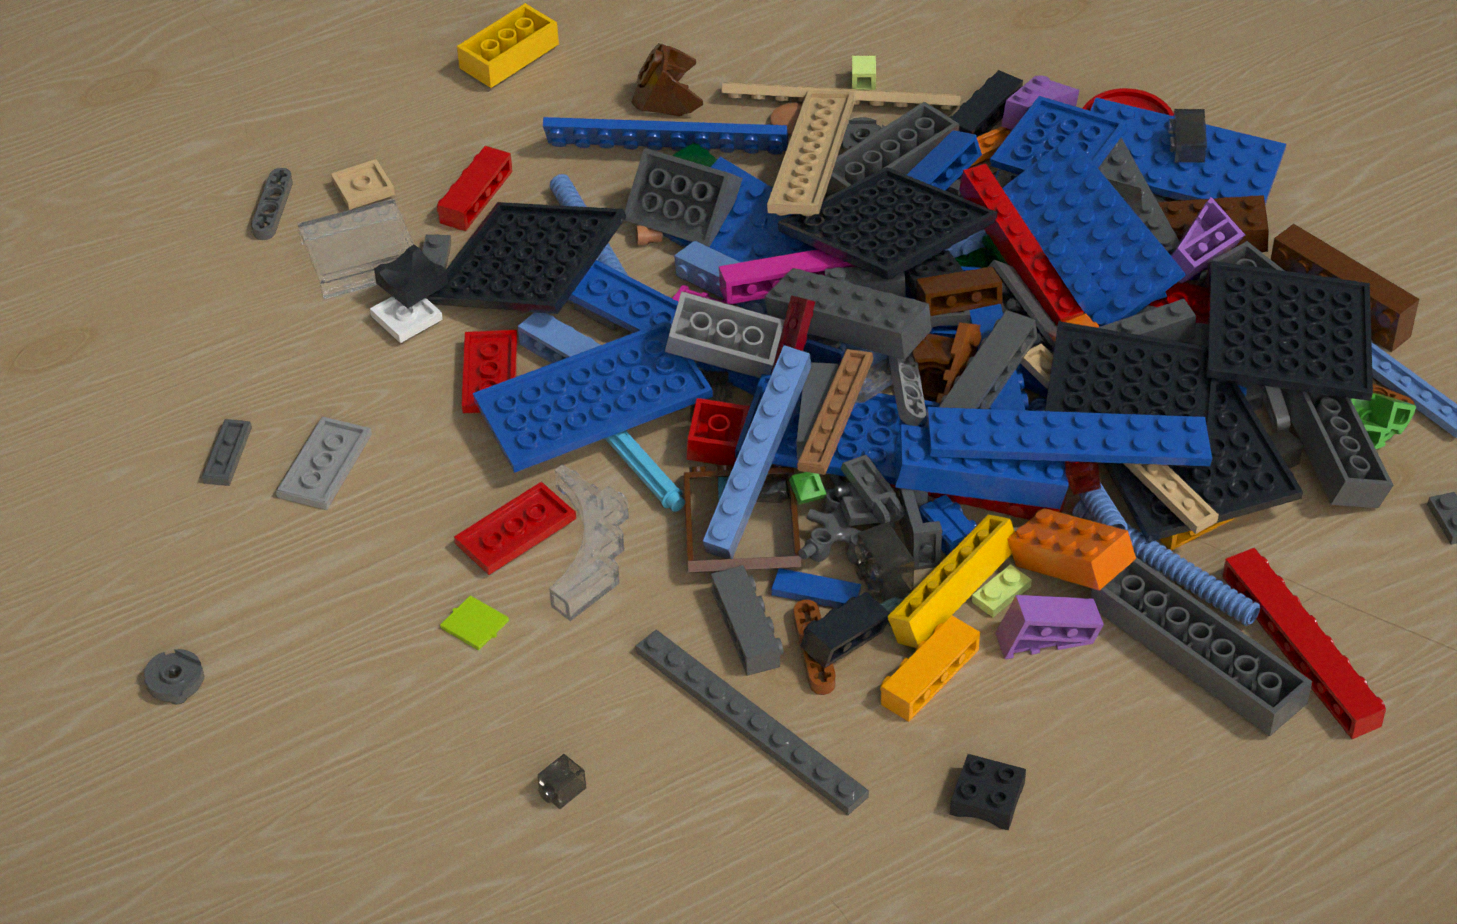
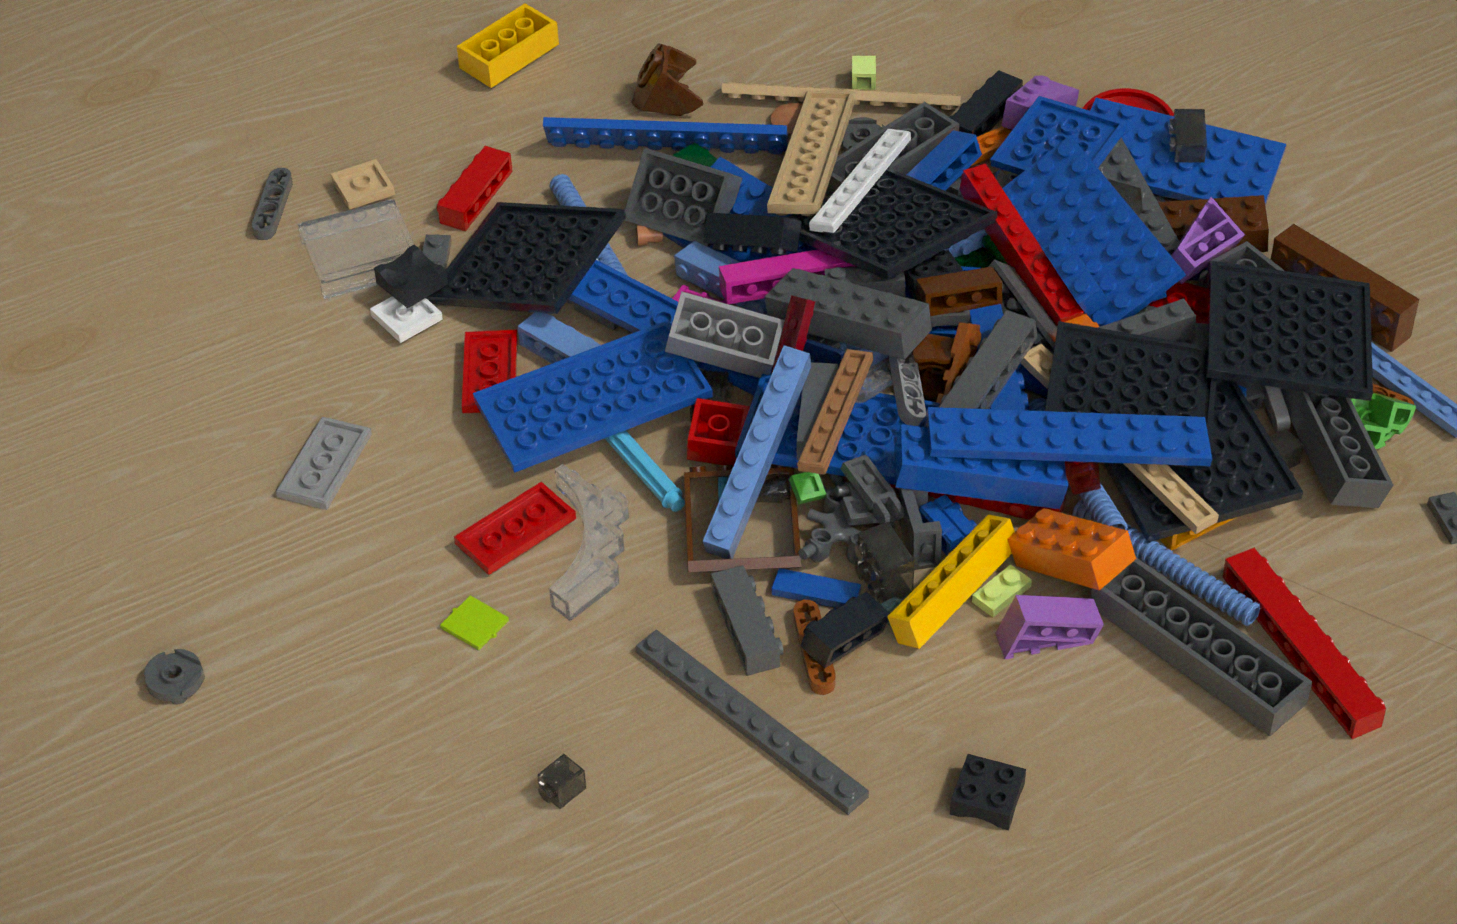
dark grey tile [202,419,252,486] -> none
light orange brick [880,615,980,722] -> none
none -> black brick [703,212,801,256]
none -> white tile [809,129,911,233]

